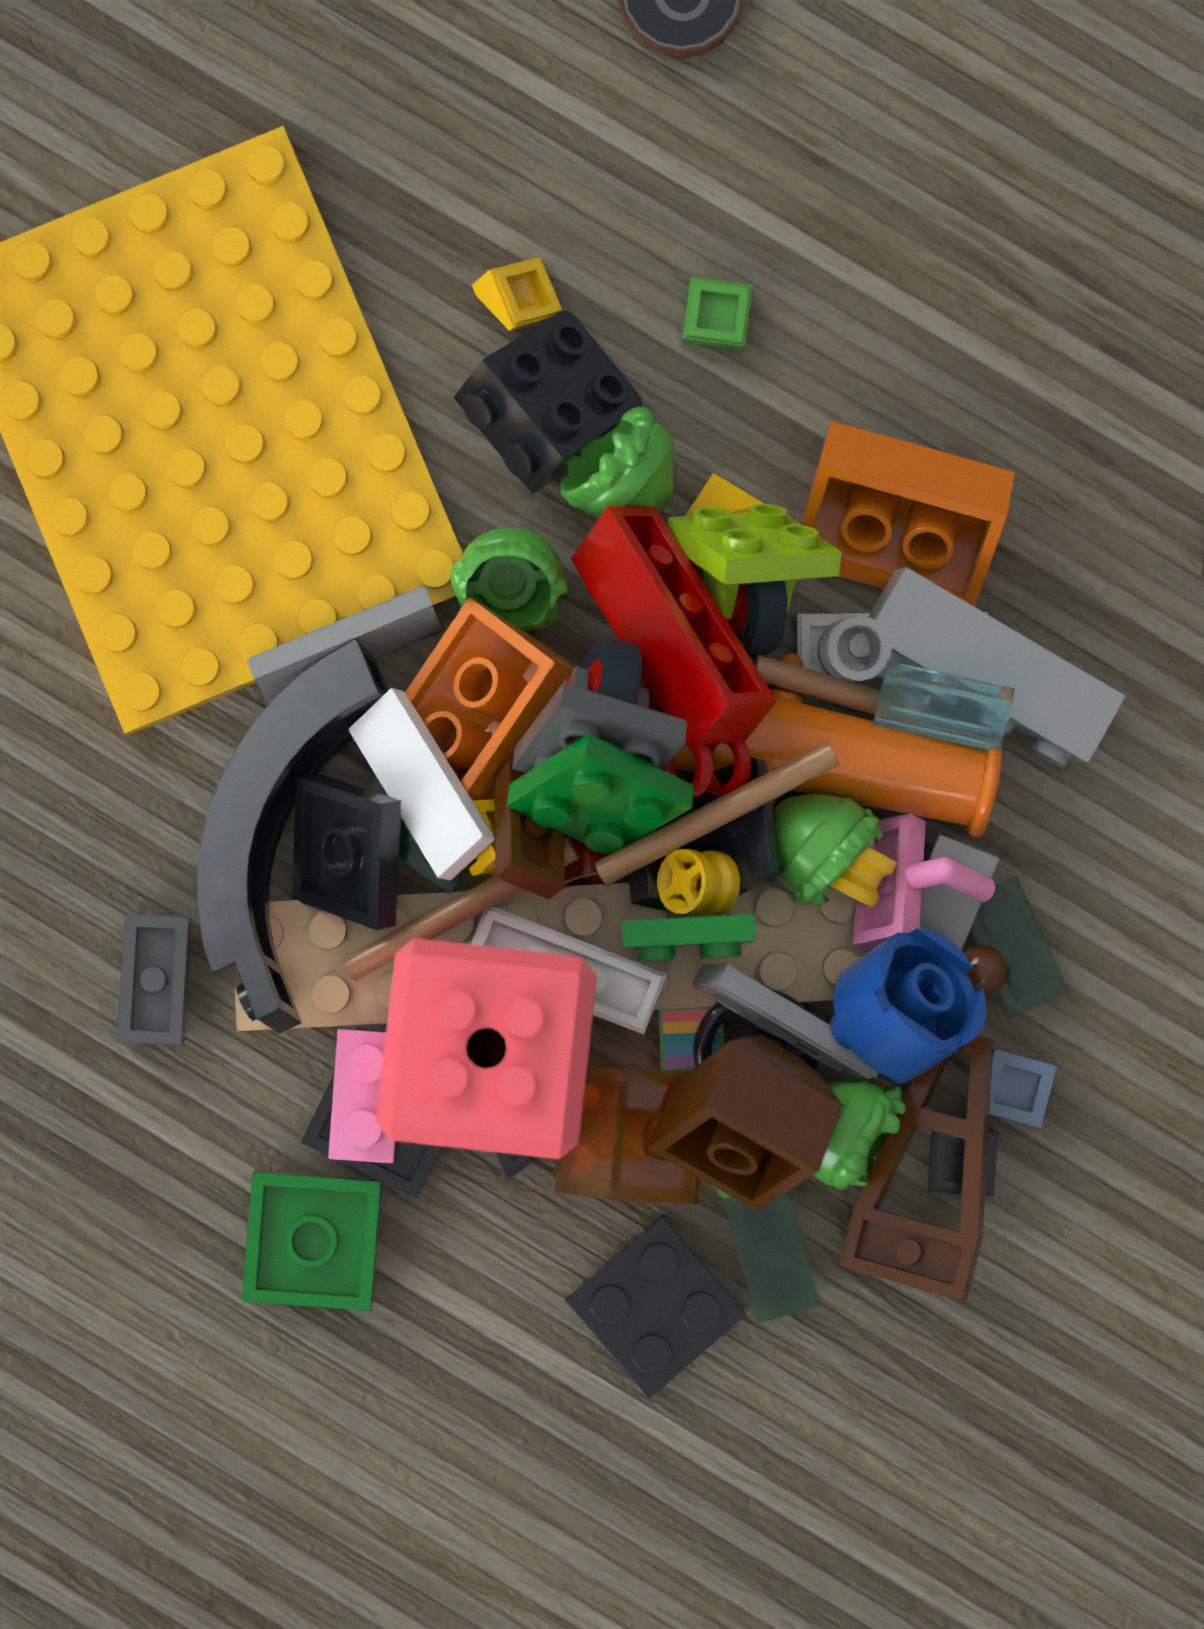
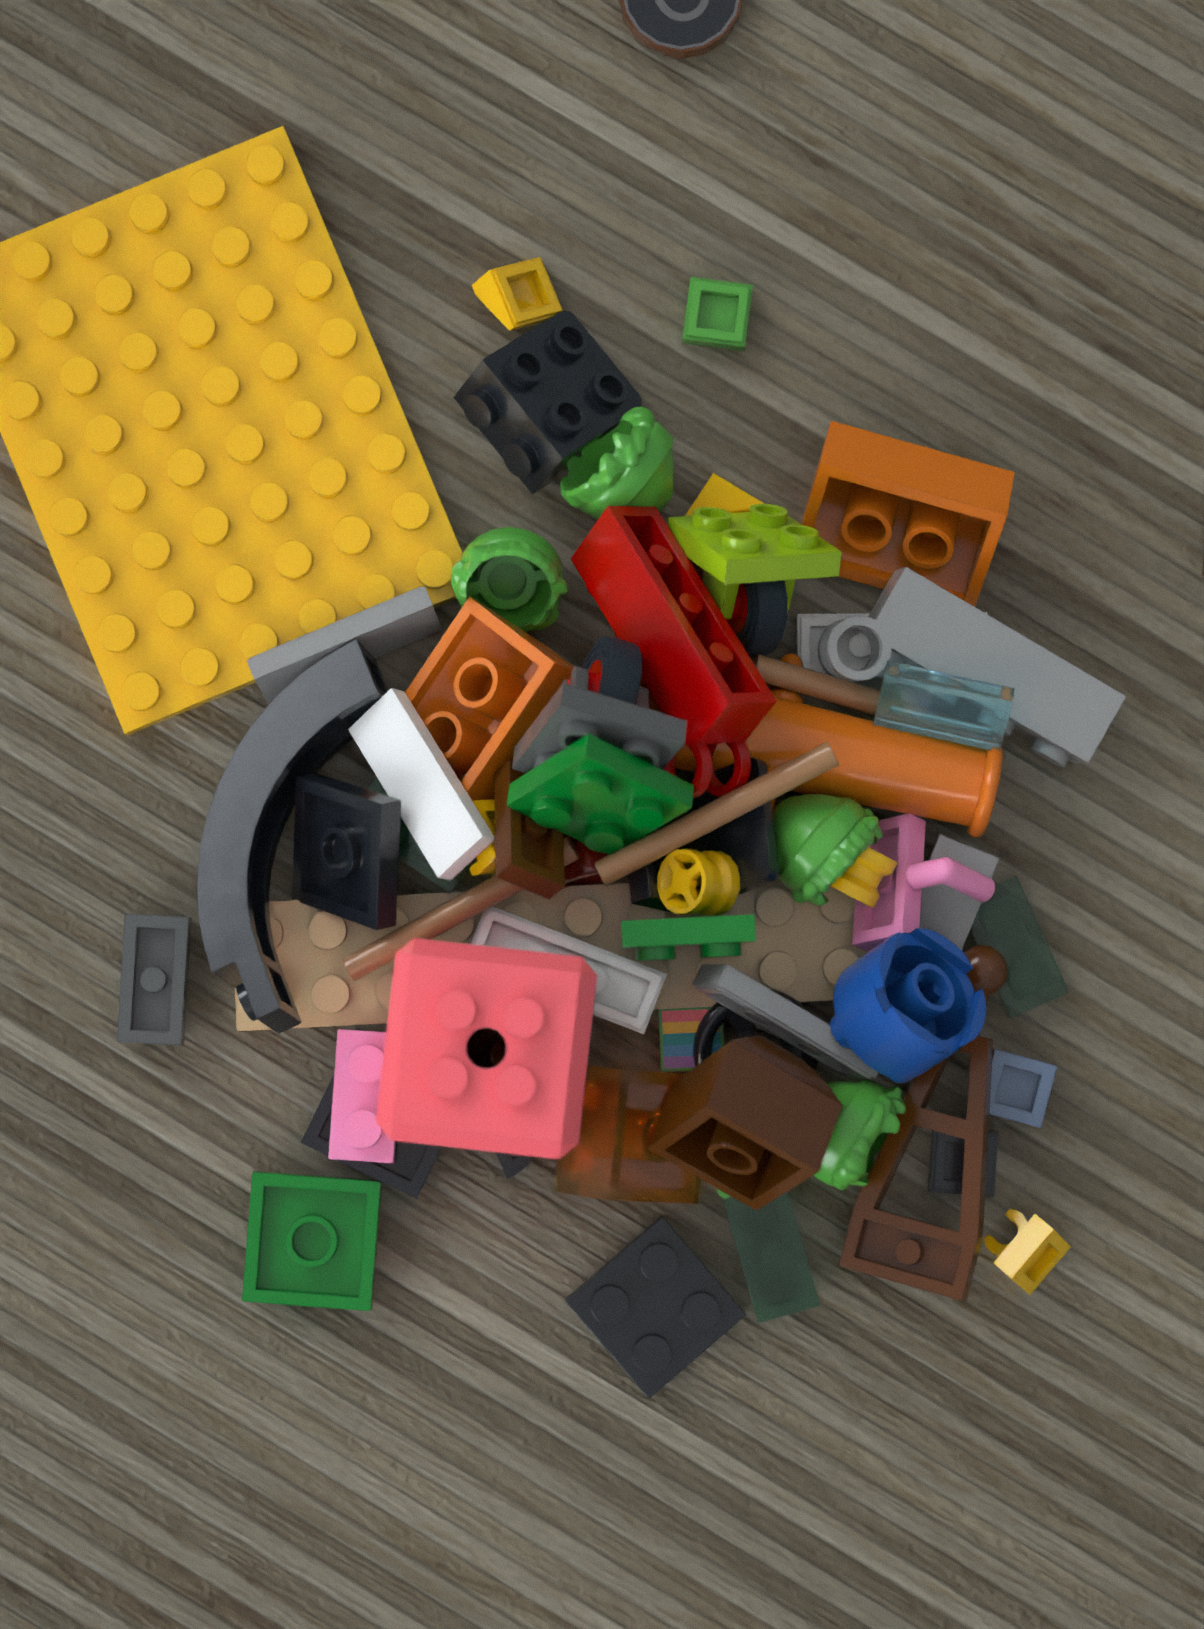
none -> yellow tile [983,1209,1071,1295]

